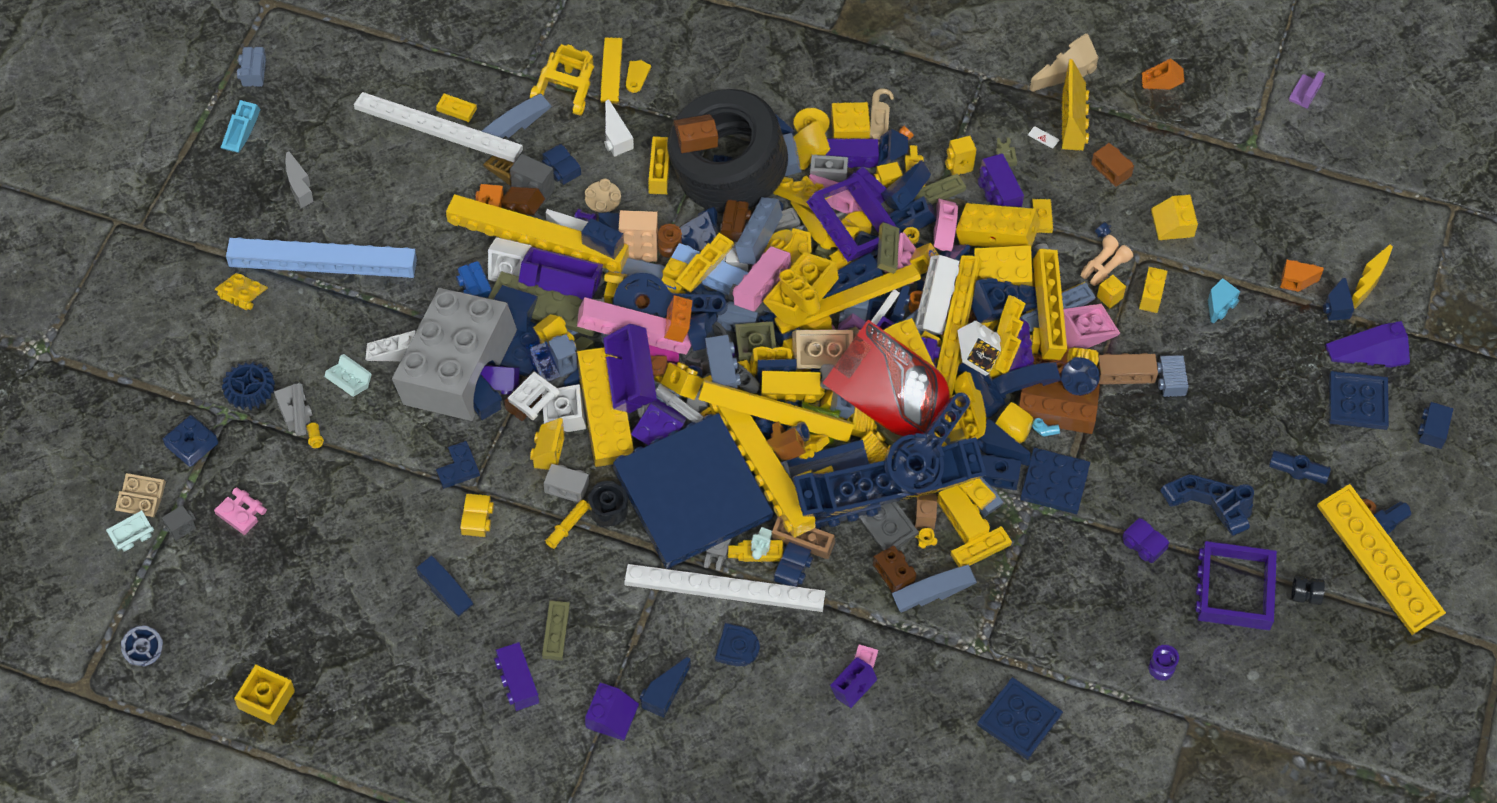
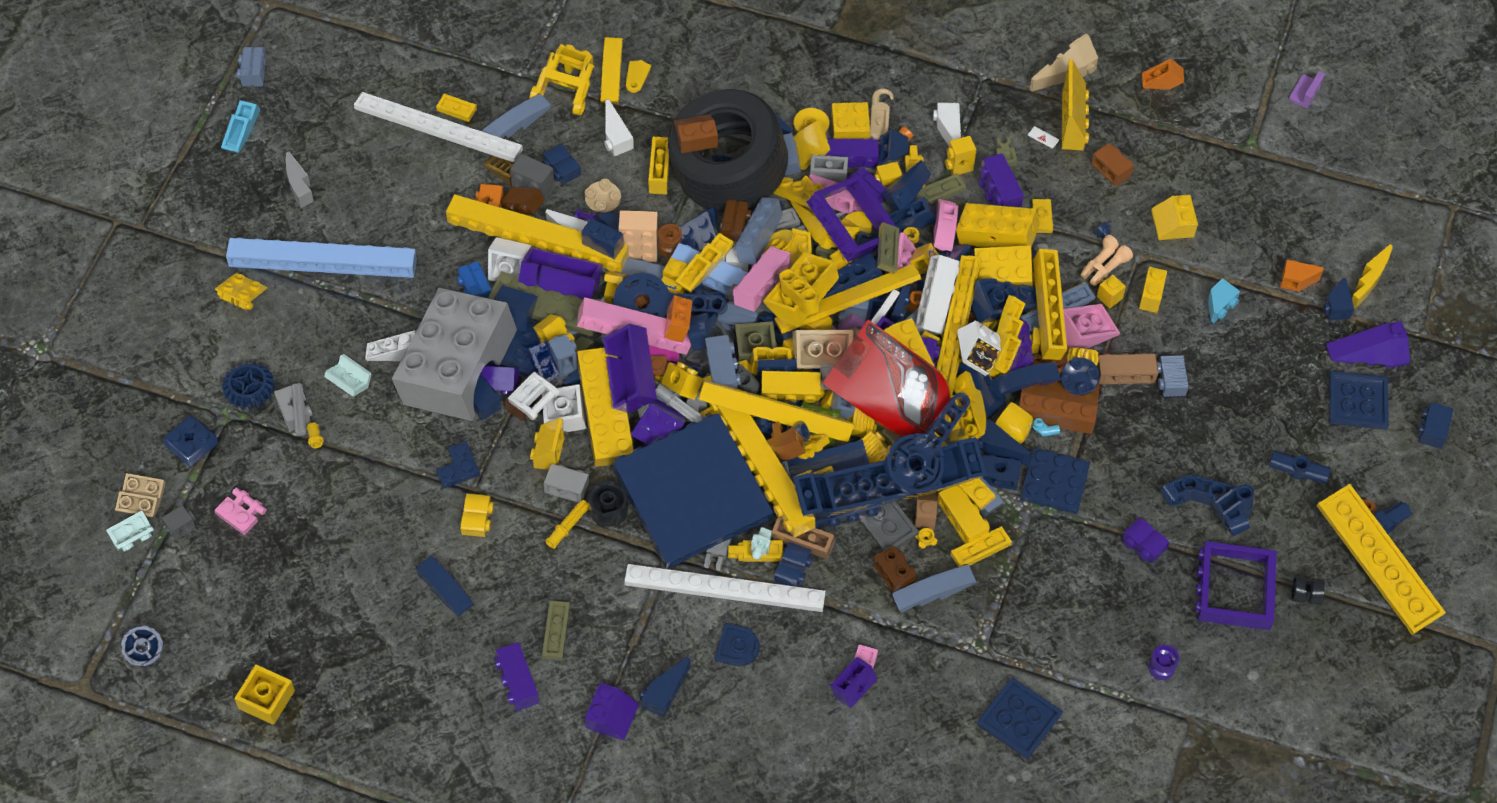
none -> white slope [933,103,961,146]

